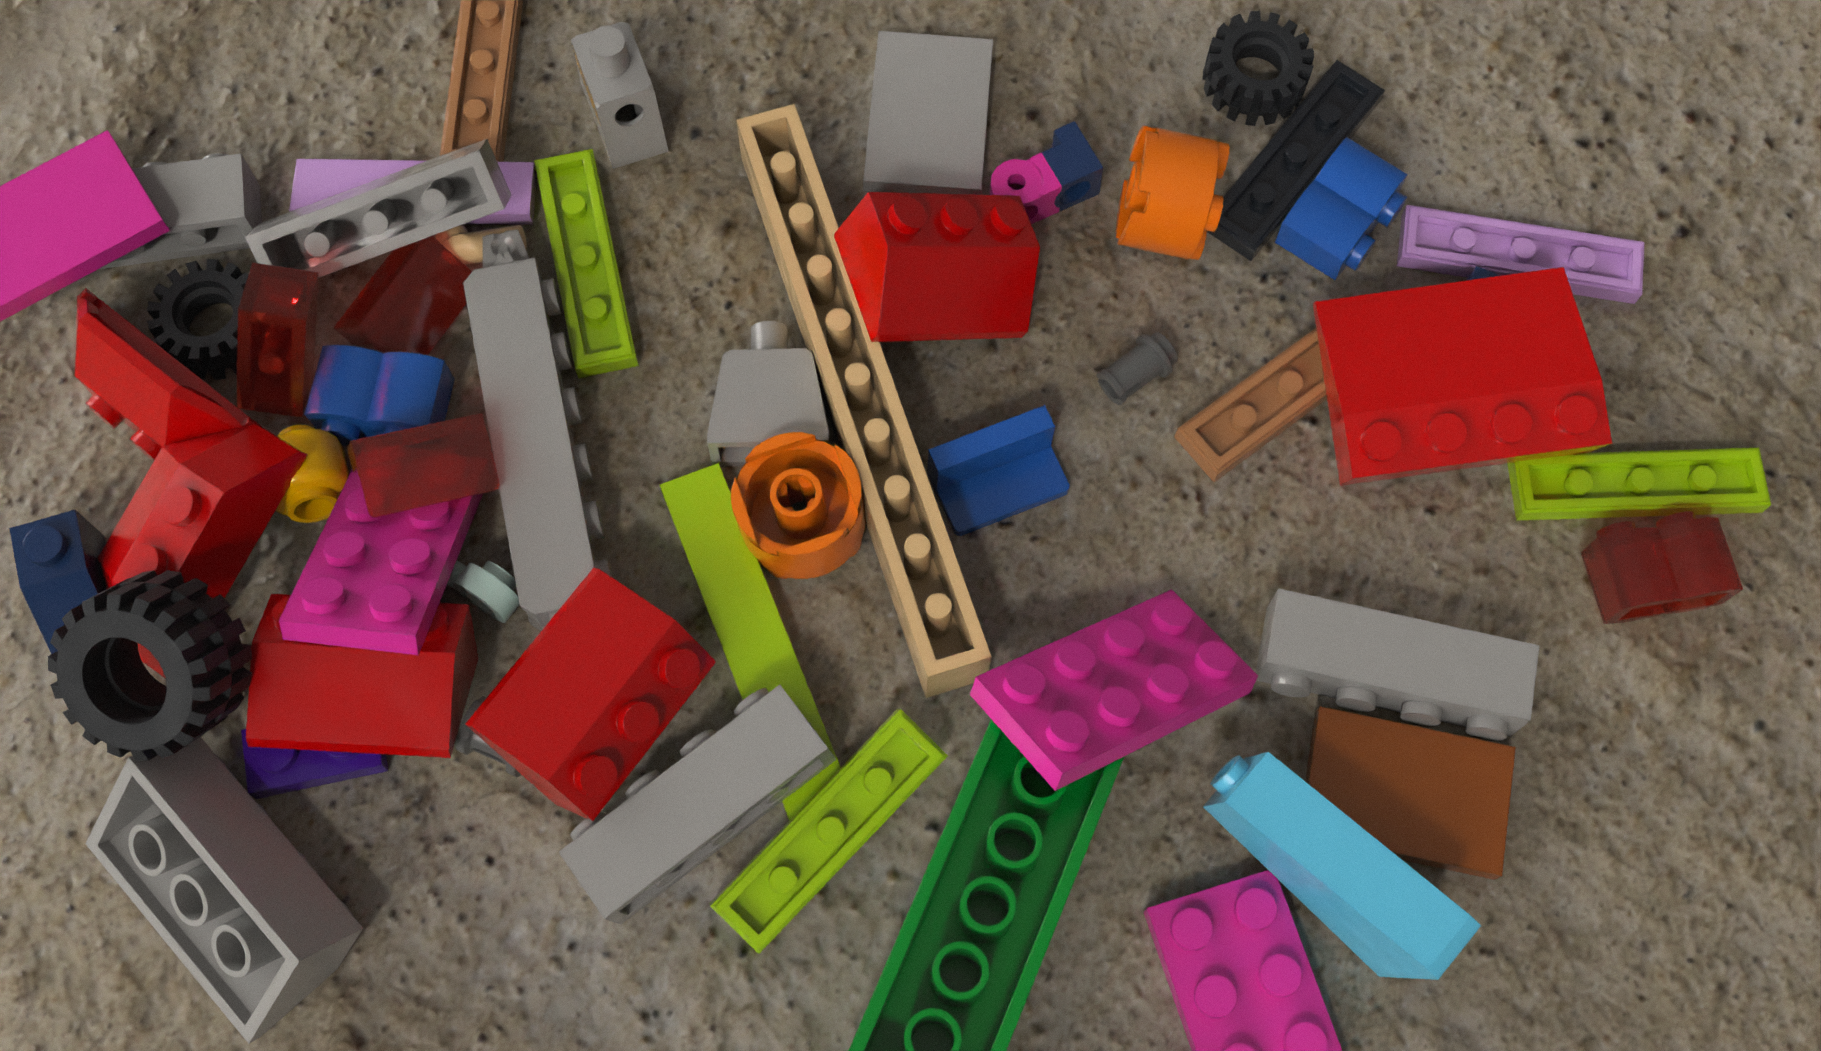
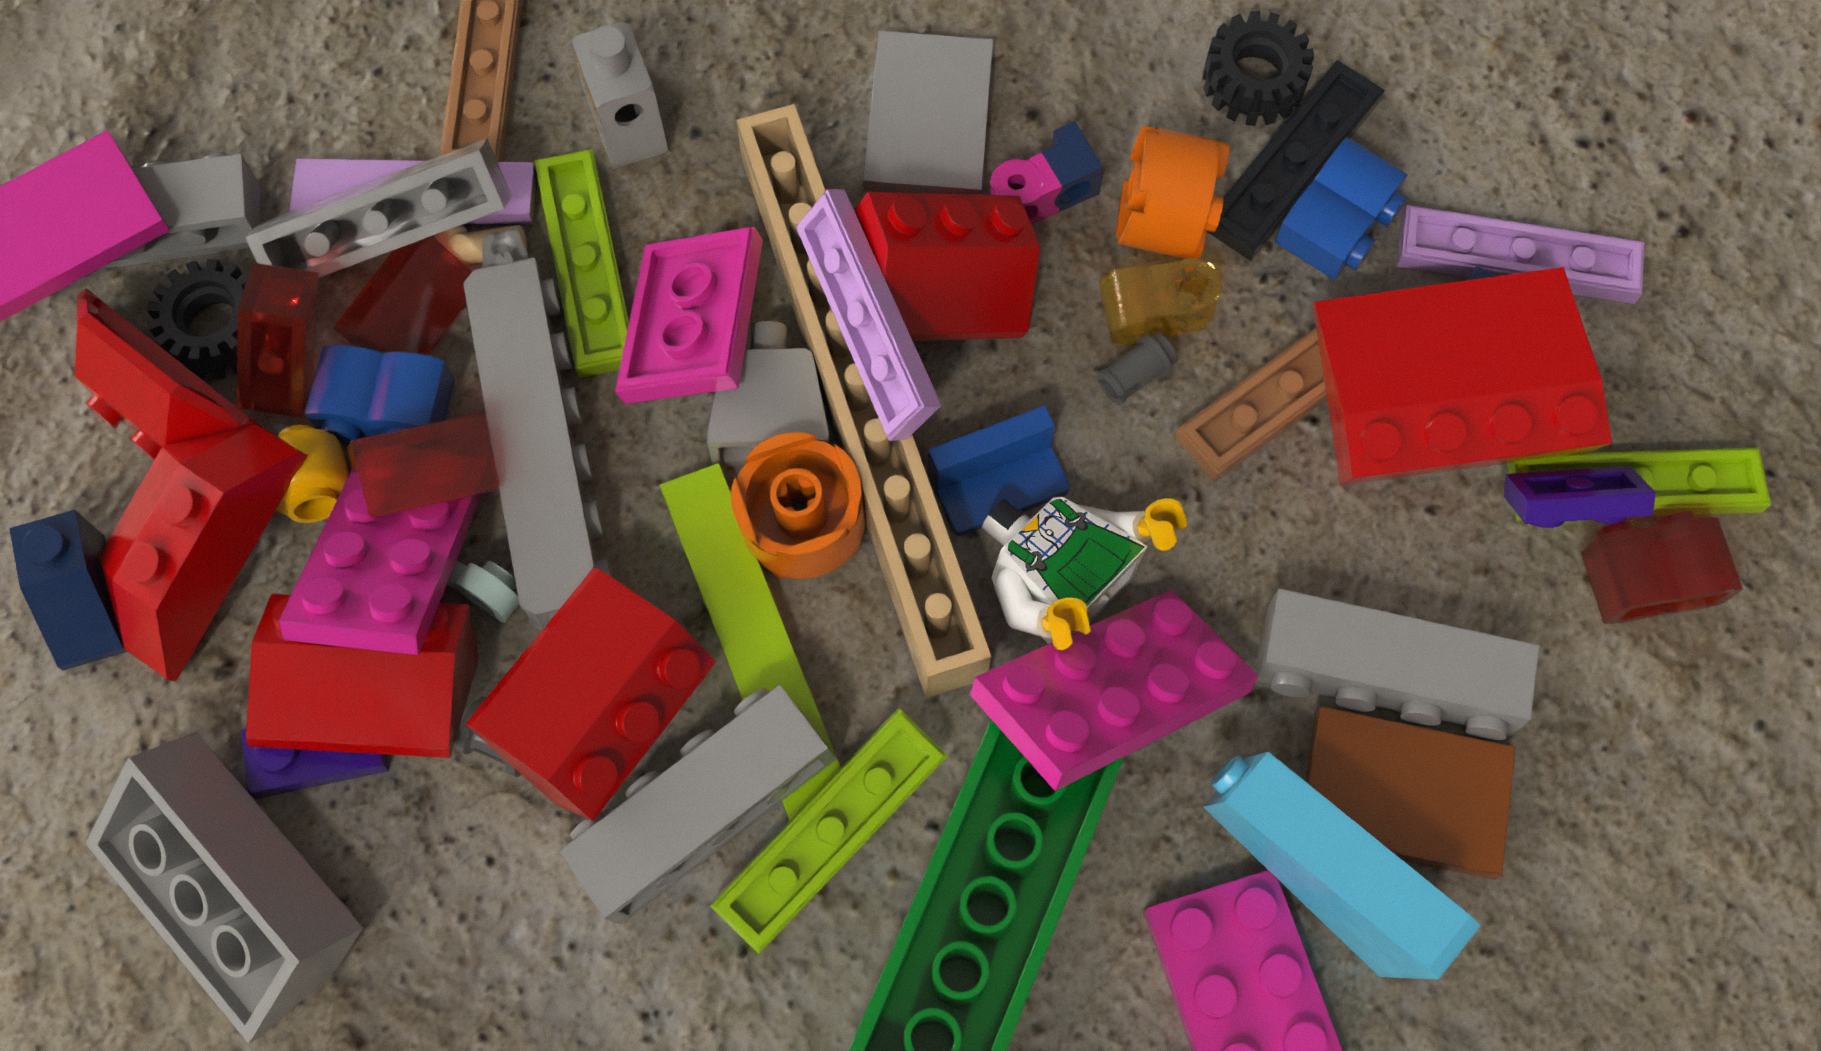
black tyre [48,570,253,761] -> none
none -> dark pink tile [615,227,763,404]
none -> lavender tile [796,189,942,441]
none -> torso [982,497,1188,650]
none -> clear yellow piece [1099,258,1222,345]
none -> dark purple plate [1503,466,1656,528]

